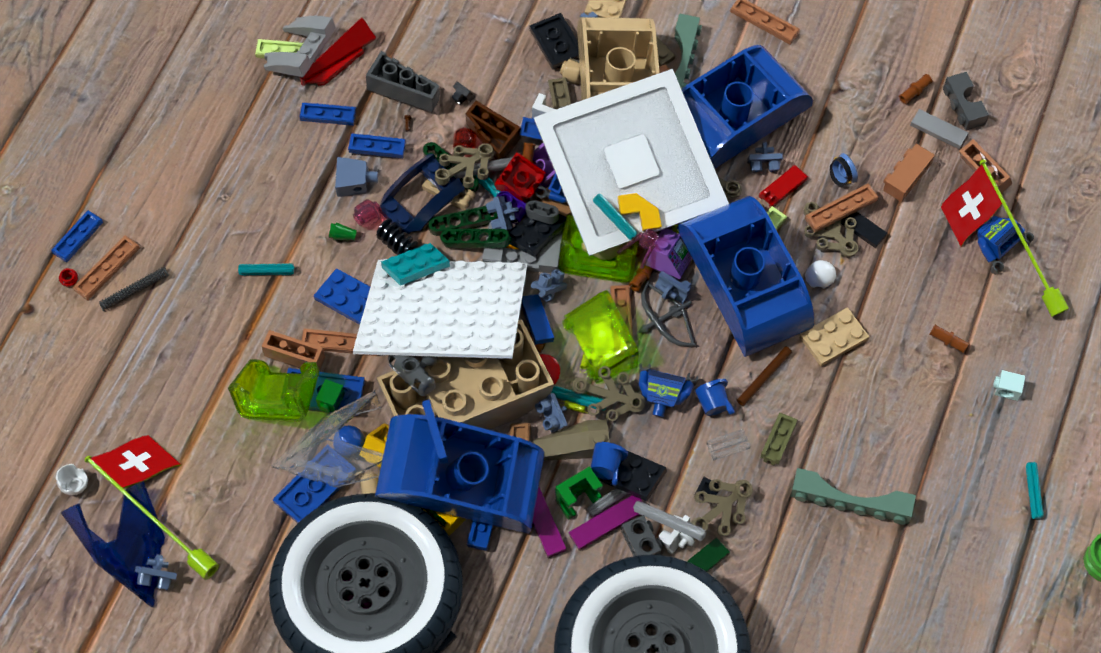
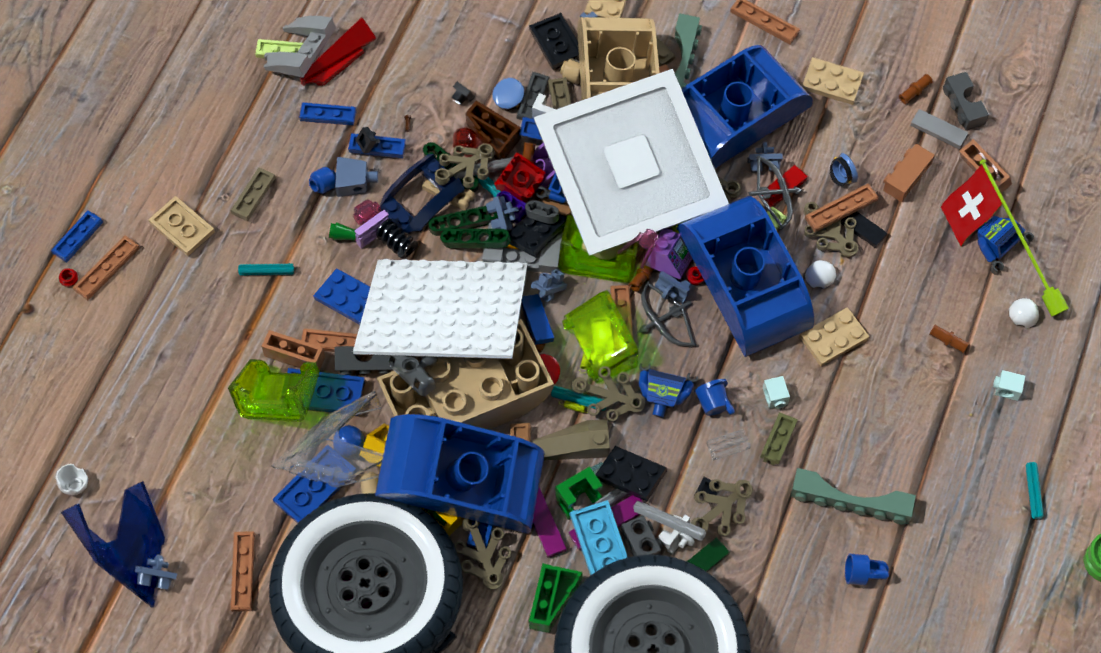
flag [85,435,219,580] -> none
dark grey piece [99,266,168,311] -> none
green brick [316,379,345,413] -> none
dark grey wedge [366,50,440,112] -> none
teal plate [381,243,450,286] -> none
blue tile [422,400,448,464] -> none
sand blue hips [535,393,568,433] -> none
blue hat [591,442,628,485] -> none
teal axle [593,193,637,240] -> none
yellow tile [617,193,662,231] -> none
reddish brown piece [737,346,792,406] -> none
none -> tan plate [148,196,215,256]
none -> dark tan plate [231,168,276,221]
none -> nougat tile [231,531,255,612]
none -> blue head [309,167,336,194]
none -> dark grey arch [334,346,395,374]
none -> lavender plate [354,210,389,249]
none -> black tile [356,127,380,153]
none -> dark tan plant [454,518,511,590]
none -> medium blue piece [492,78,525,111]
none -> dark grey tile [516,72,550,120]
none -> green wedge [529,563,583,633]
none -> medium azure plate [569,500,628,576]
none -> red plate [686,267,704,285]
none -> dark grey piece [749,156,803,230]
none -> light aqua brick [762,376,790,409]
none -> tan plate [802,57,864,105]
none -> blue piece [845,553,889,586]
none -> white hair [1009,298,1039,328]

